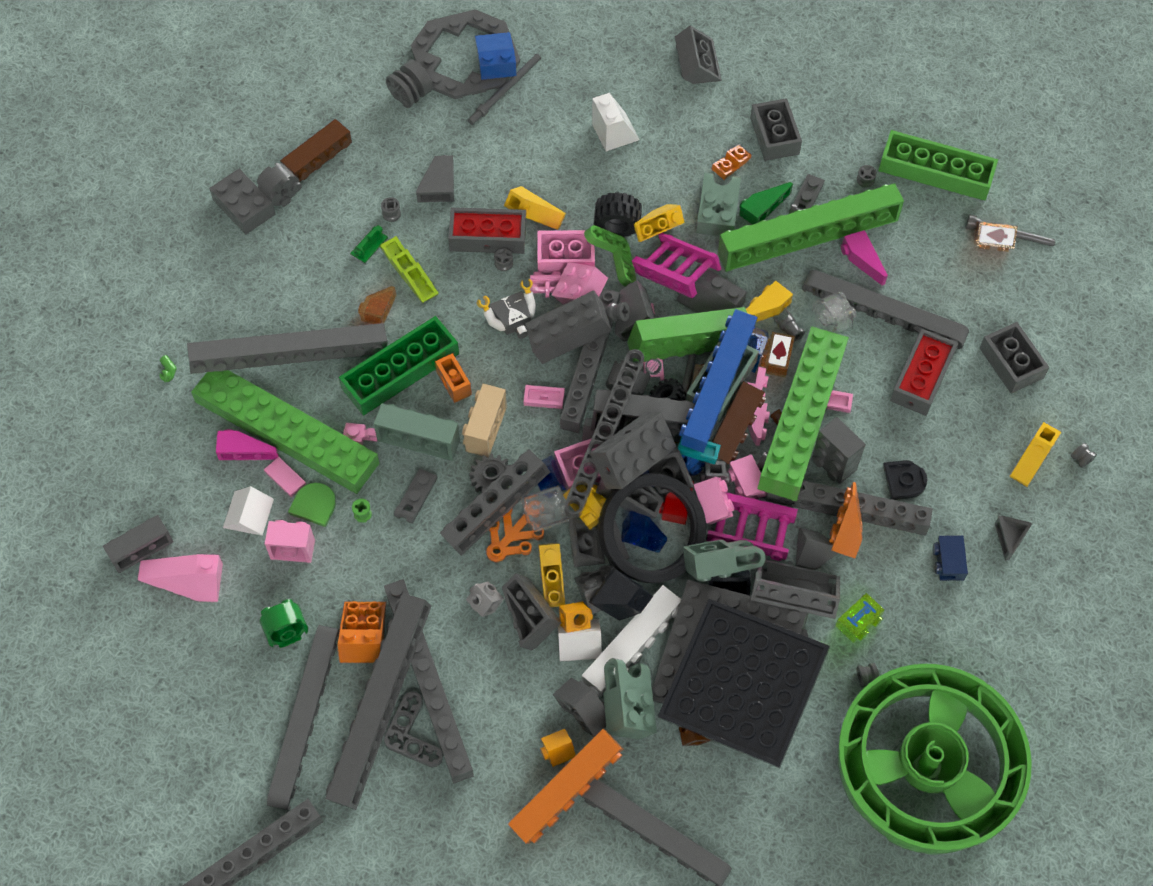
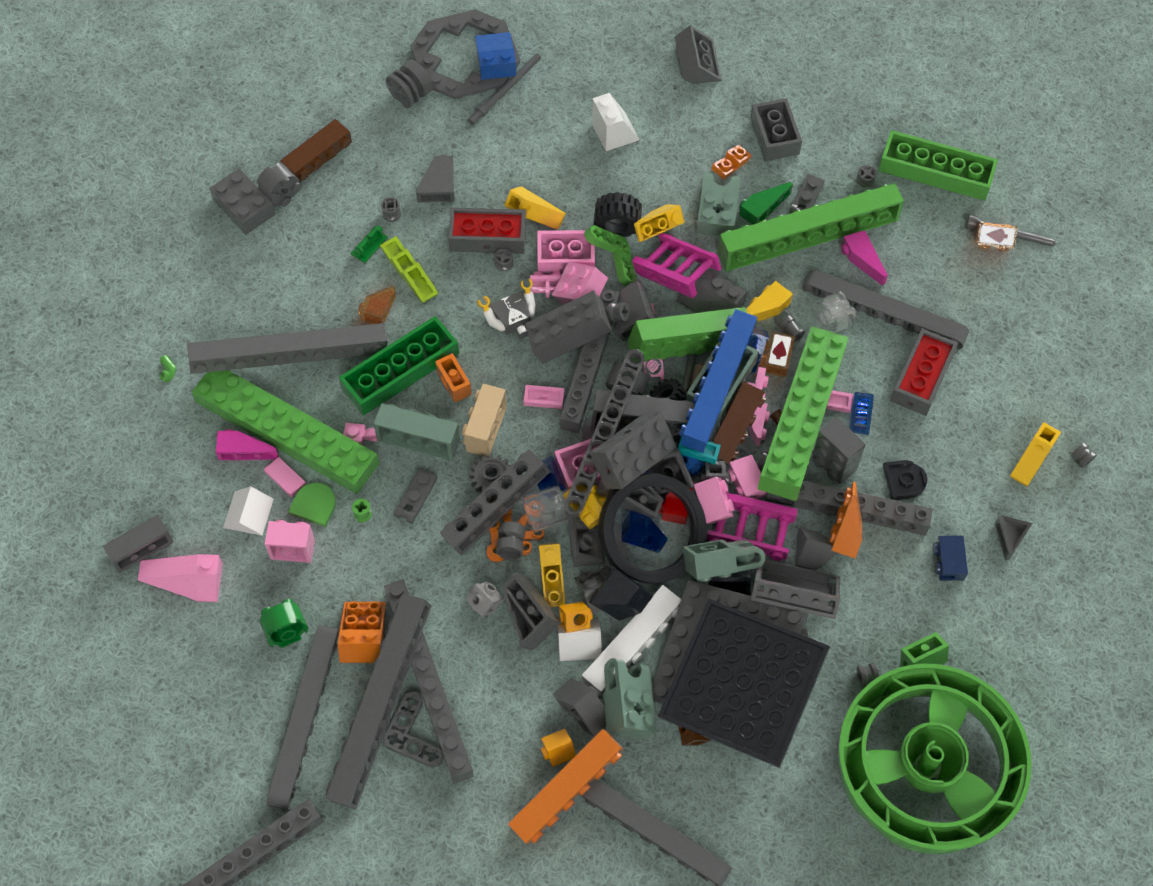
clear neon green brick [835,593,885,643] -> none
dark grey brick [980,322,1049,394] -> none
none -> dark grey wheel [496,522,526,560]
none -> clear blue slope [849,392,874,435]
none -> bright green brick [900,632,949,667]

